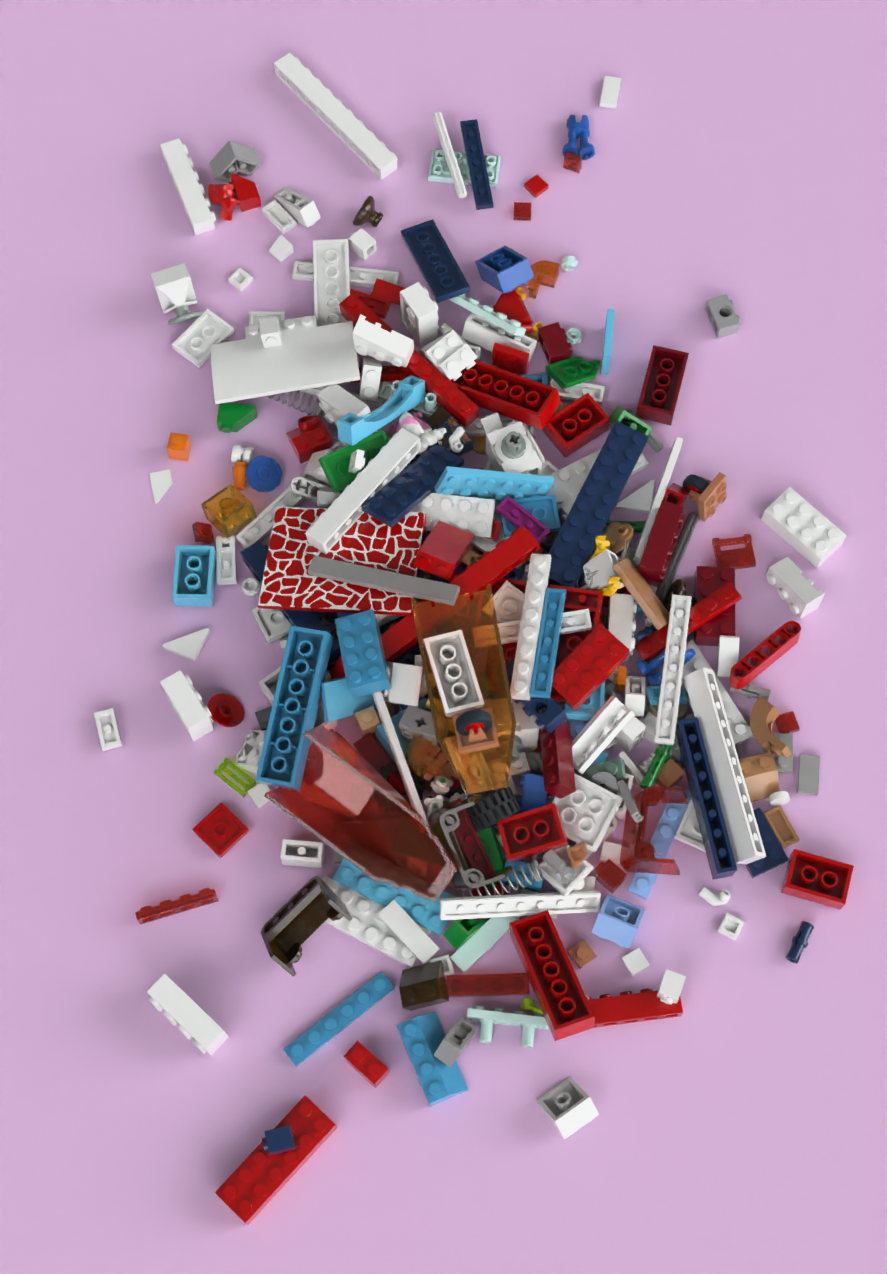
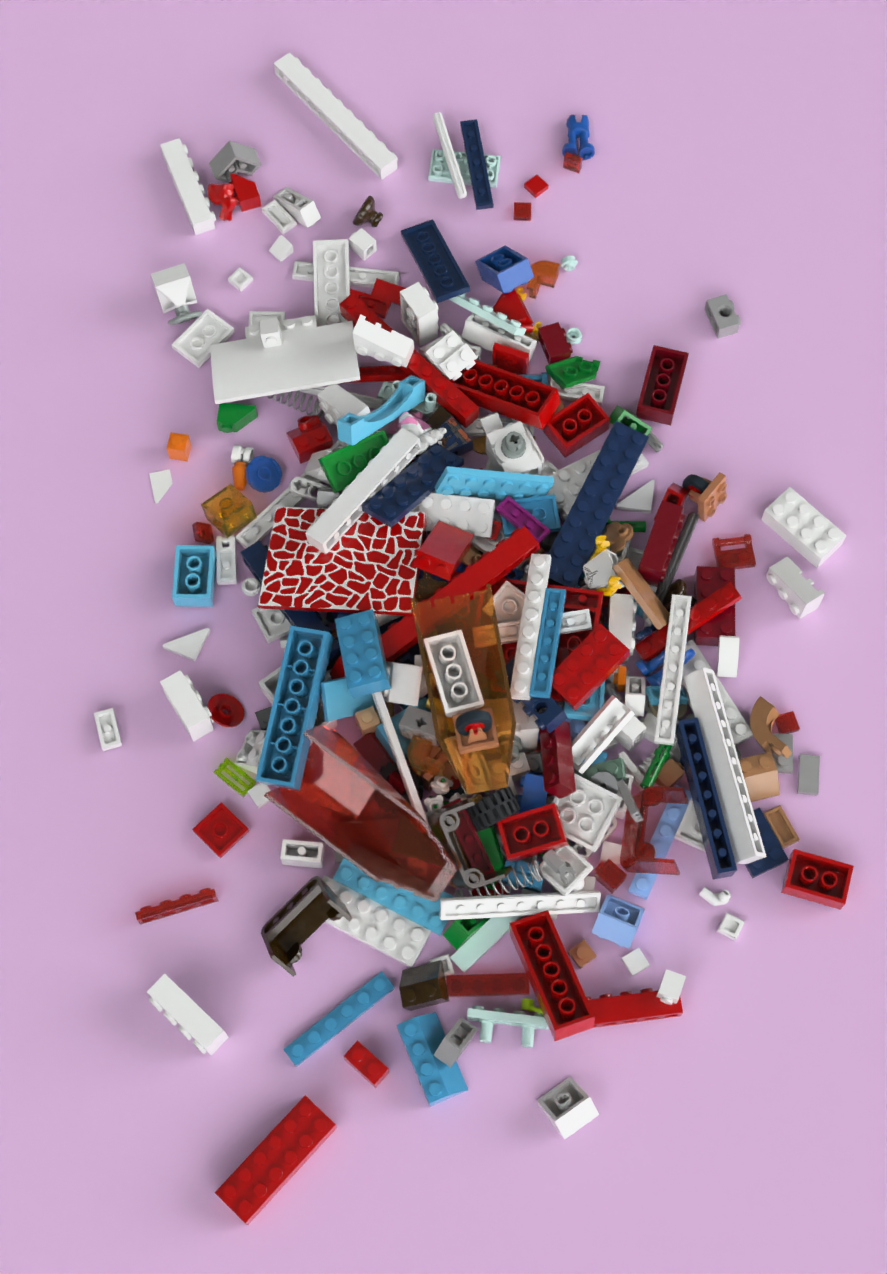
dark blue brick [262,1125,296,1155] -> none
light grey tile [307,556,460,606] -> none
white plate [348,449,365,473] -> none
white brick [358,357,382,402] -> none
white sticker [377,900,440,964] -> none
white arm [448,426,465,453] -> none
nougat tile [565,842,586,869] -> none
white tile [600,76,622,109] -> none
medium azure tile [601,309,615,375] -> none
white tile [631,437,683,567] -> none
red beam [729,621,801,689] -> none
light grey pin [730,683,771,701] -> none
white tile [769,791,790,806] -> none
dark blue pin [785,921,814,964] -> none

